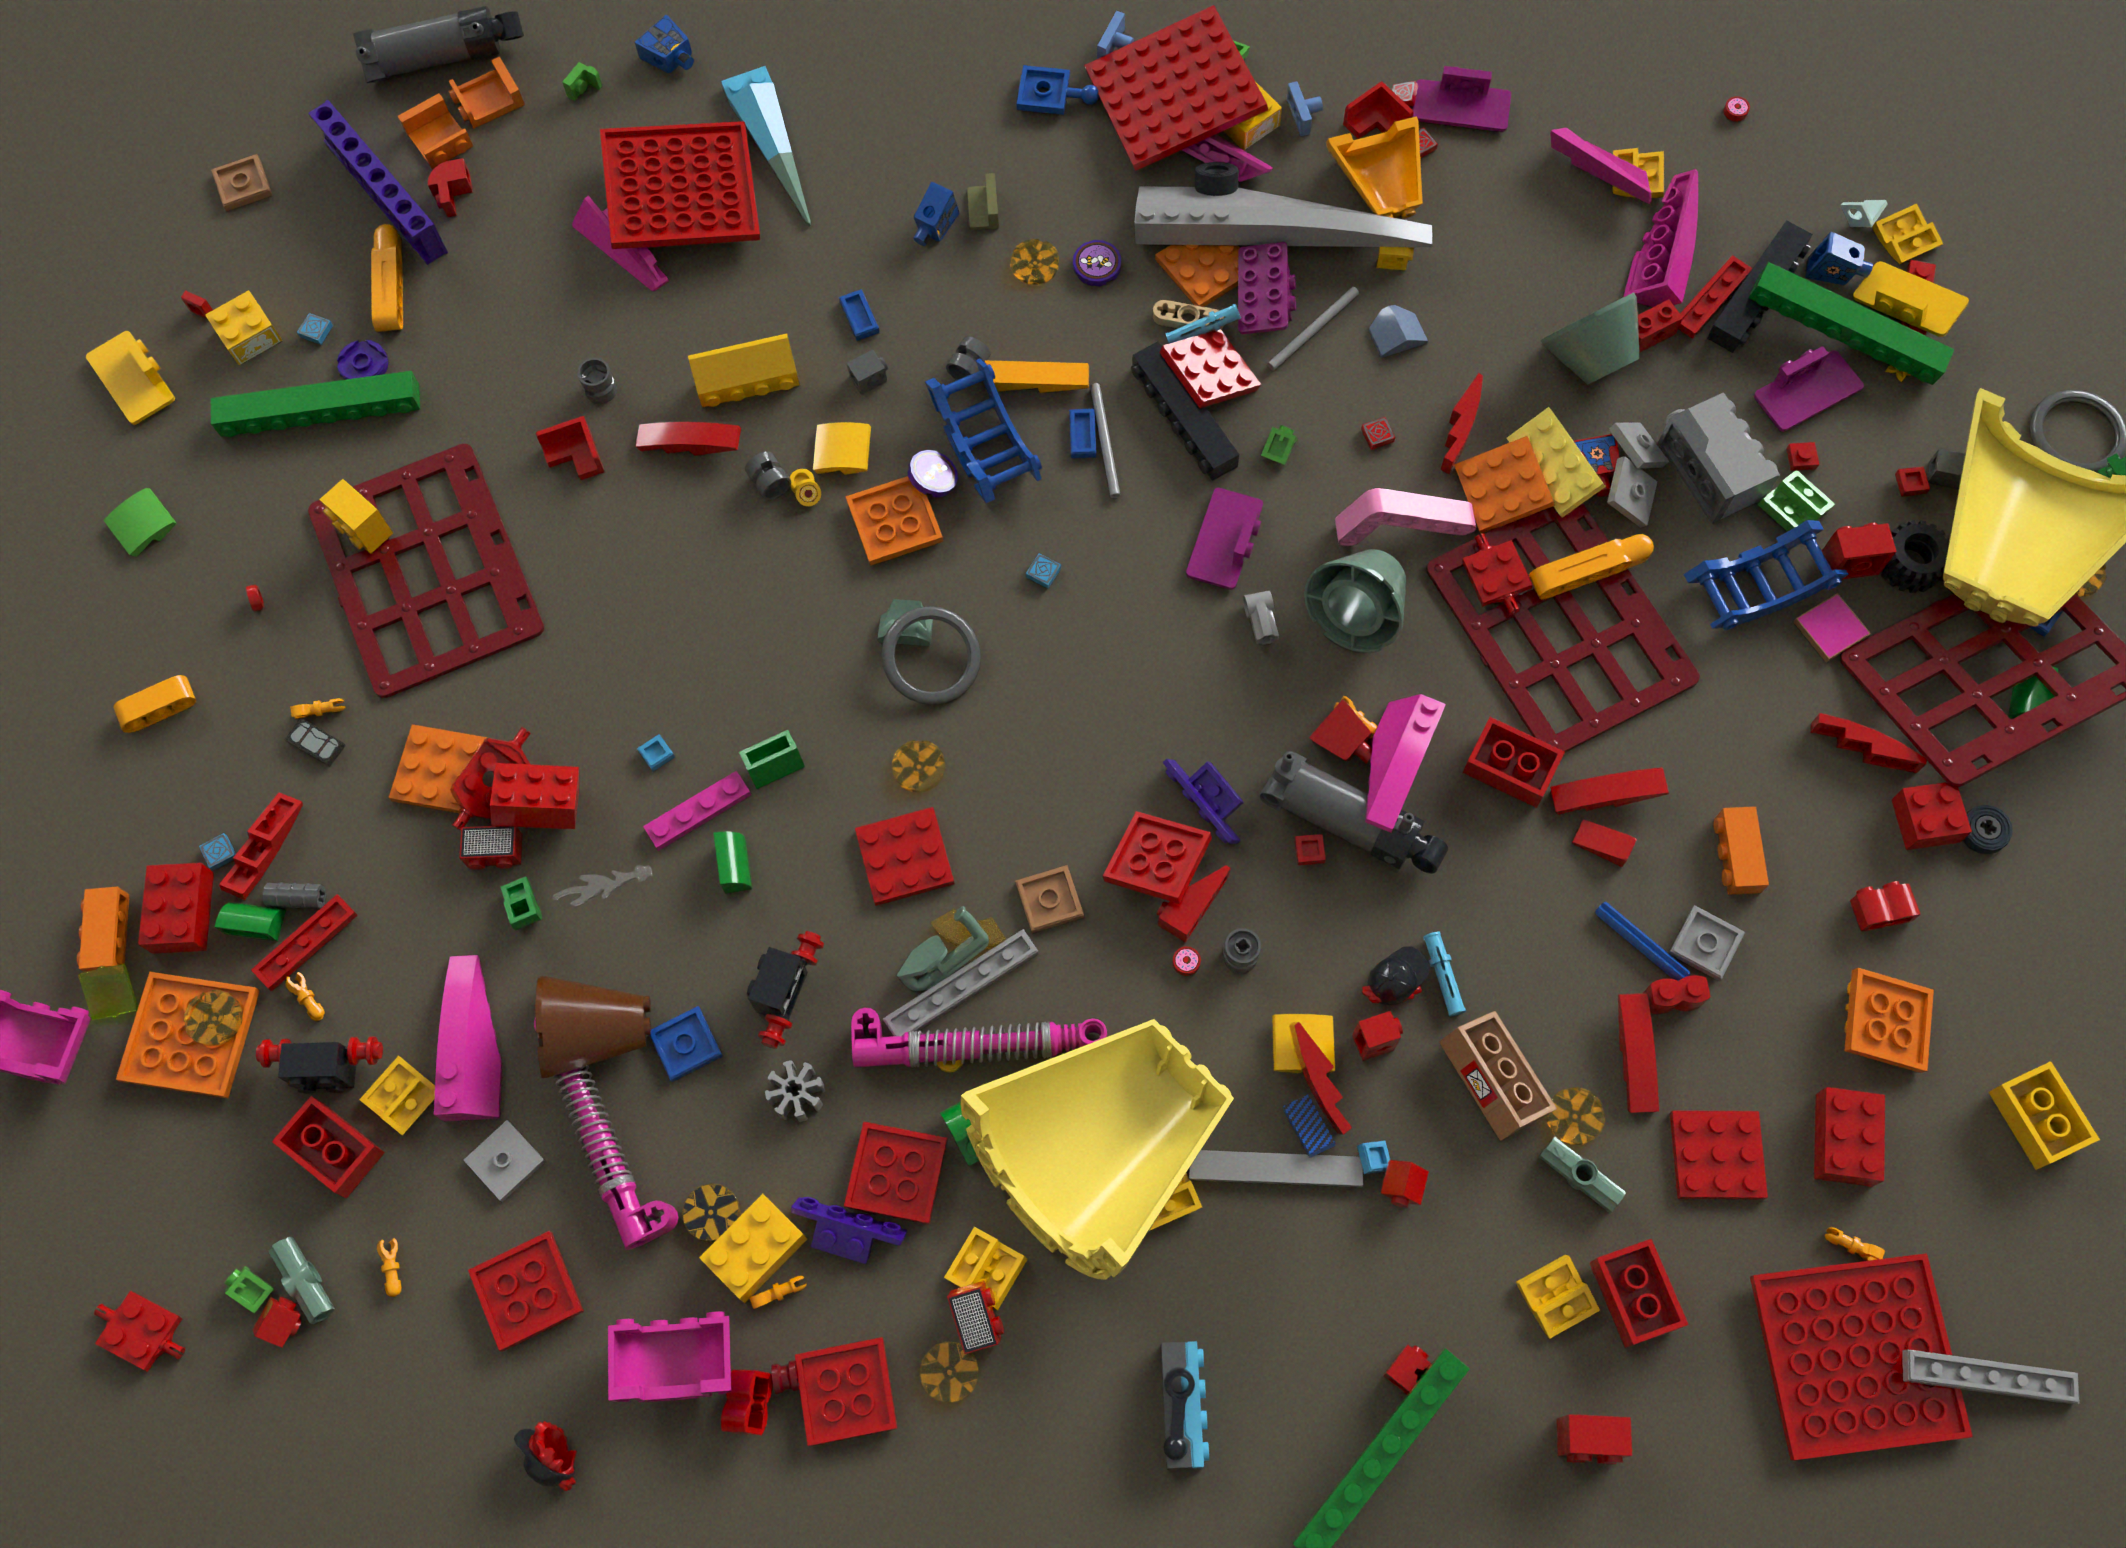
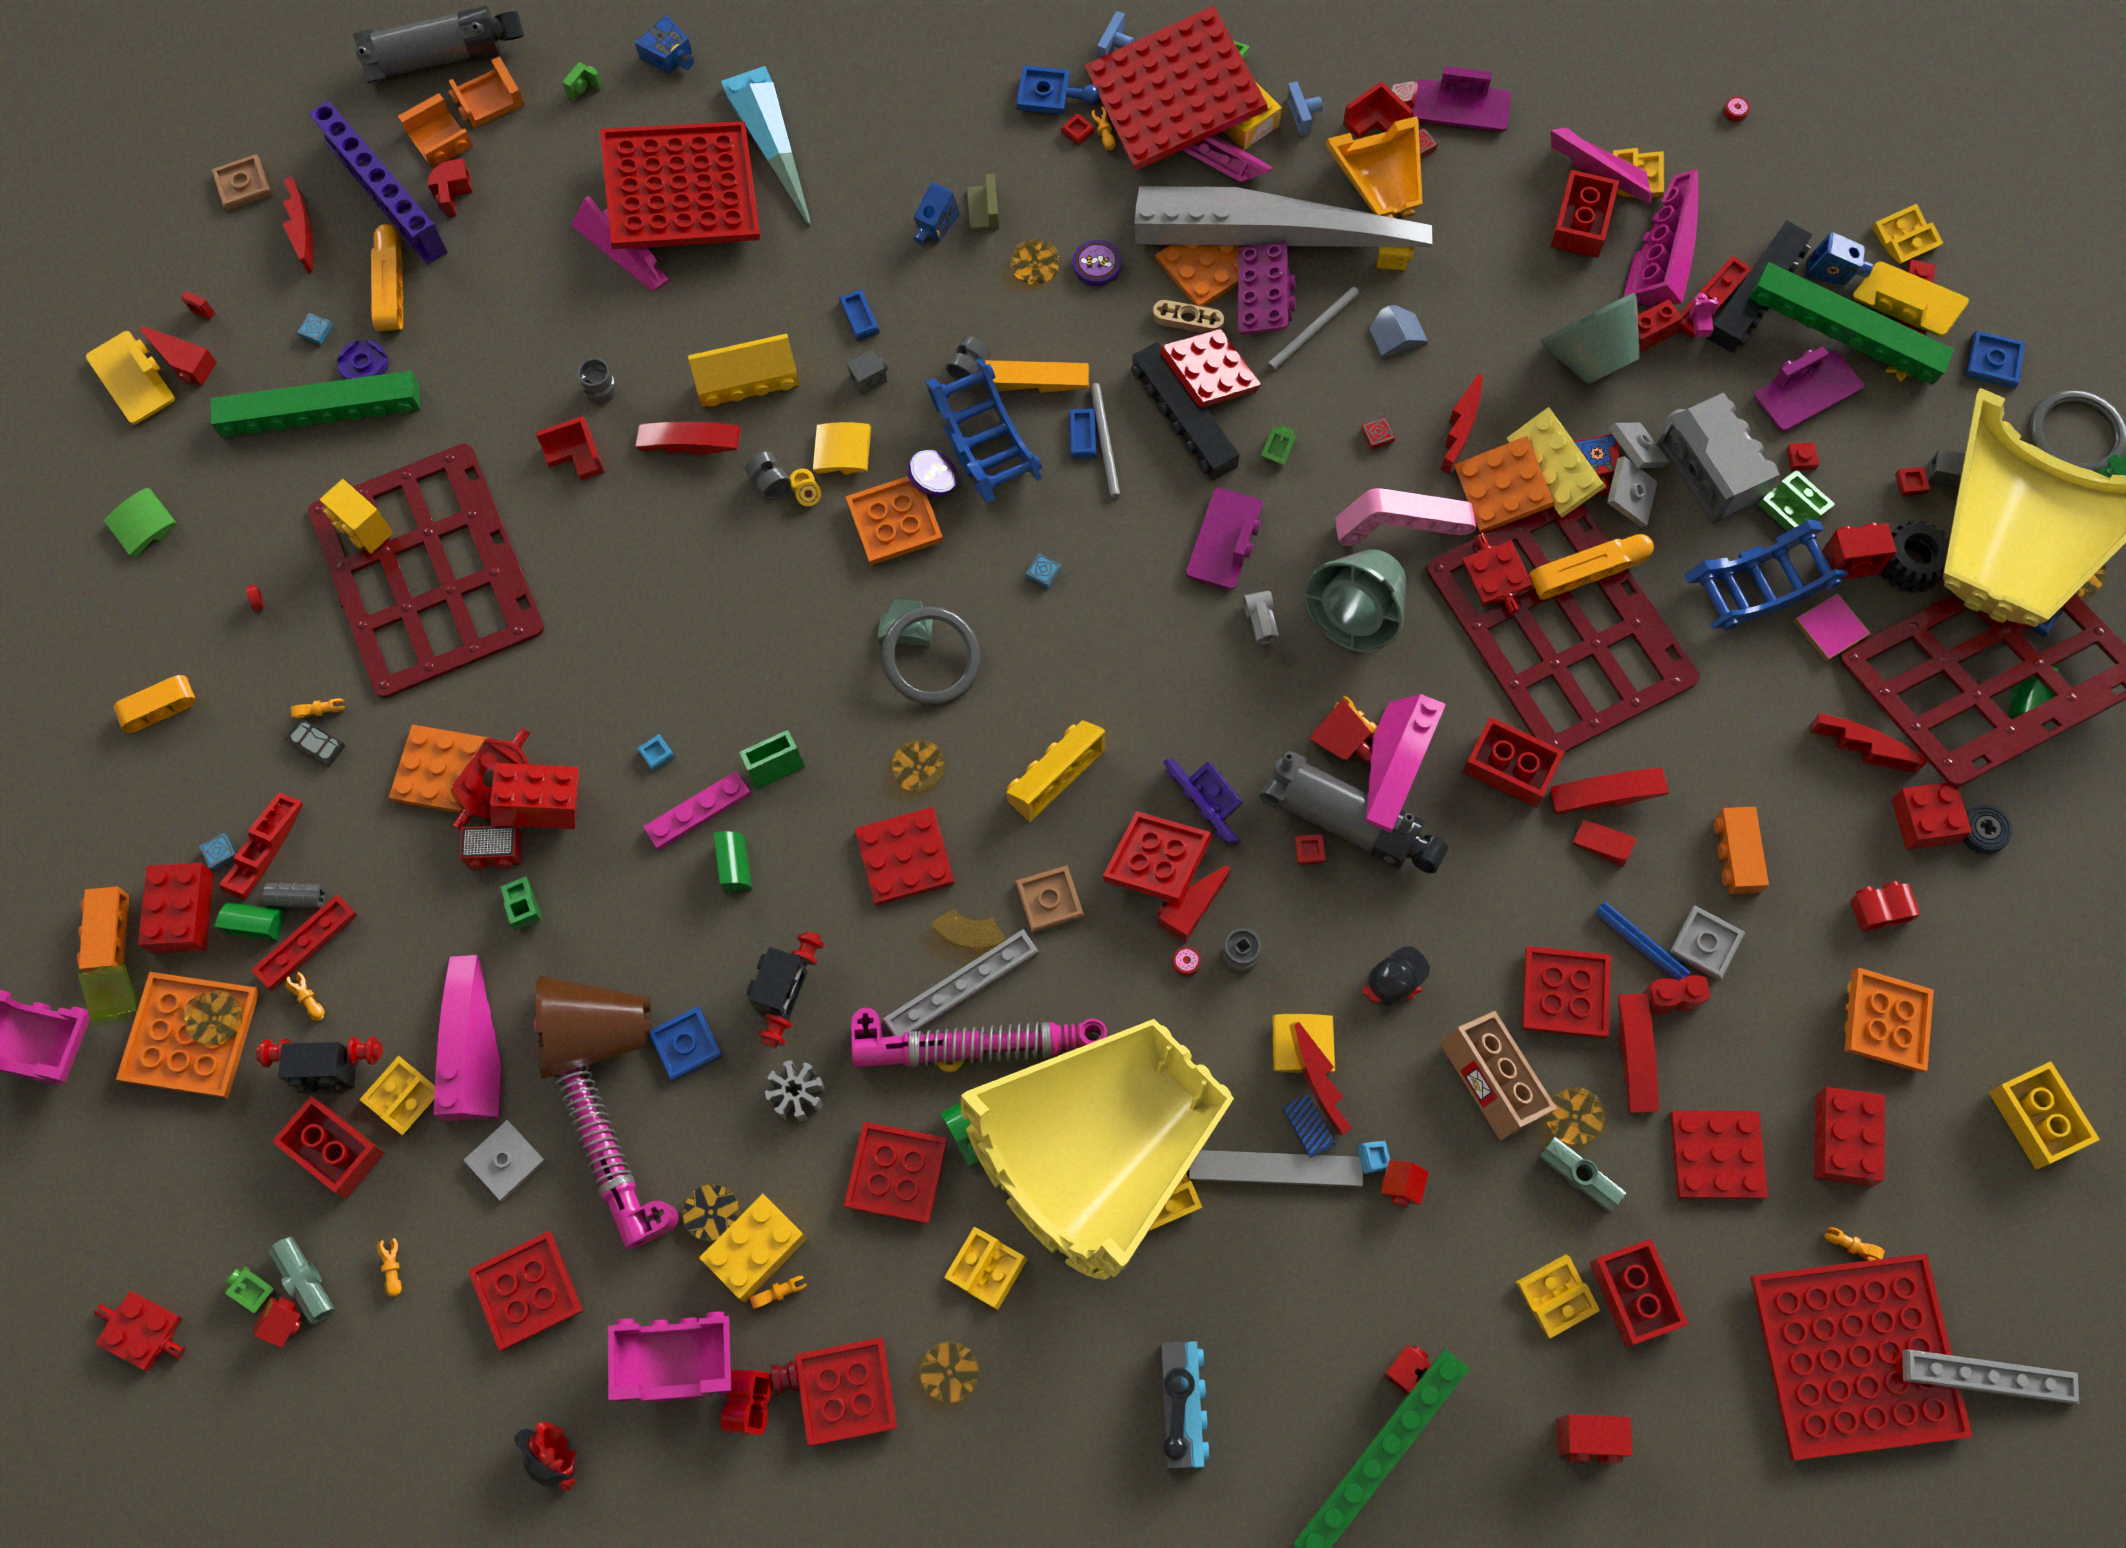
yellow brick [205,290,283,365] -> none
clear piece [553,865,652,906] -> none
dark purple bracket [790,1197,907,1264] -> none
sand green piece [897,906,989,991] -> none
brick [947,1281,1004,1354] -> none
medium azure pin [1166,304,1241,344] -> none
black tyre [1195,162,1239,196] -> none
red brick [1352,1011,1403,1061] -> none
medium azure pin [1423,931,1466,1017] -> none
light aqua bracket [1840,200,1888,227] -> none
none -> red slope [140,326,217,386]
none -> red slope [282,176,314,274]
none -> yellow slope [1006,720,1105,822]
none -> red tile [1061,113,1095,146]
none -> light orange piece [1092,107,1116,150]
none -> red plate [1521,946,1611,1039]
none -> red brick [1550,170,1619,258]
none -> dark pink piece [1689,293,1719,337]
none -> blue tile [1965,330,2026,389]

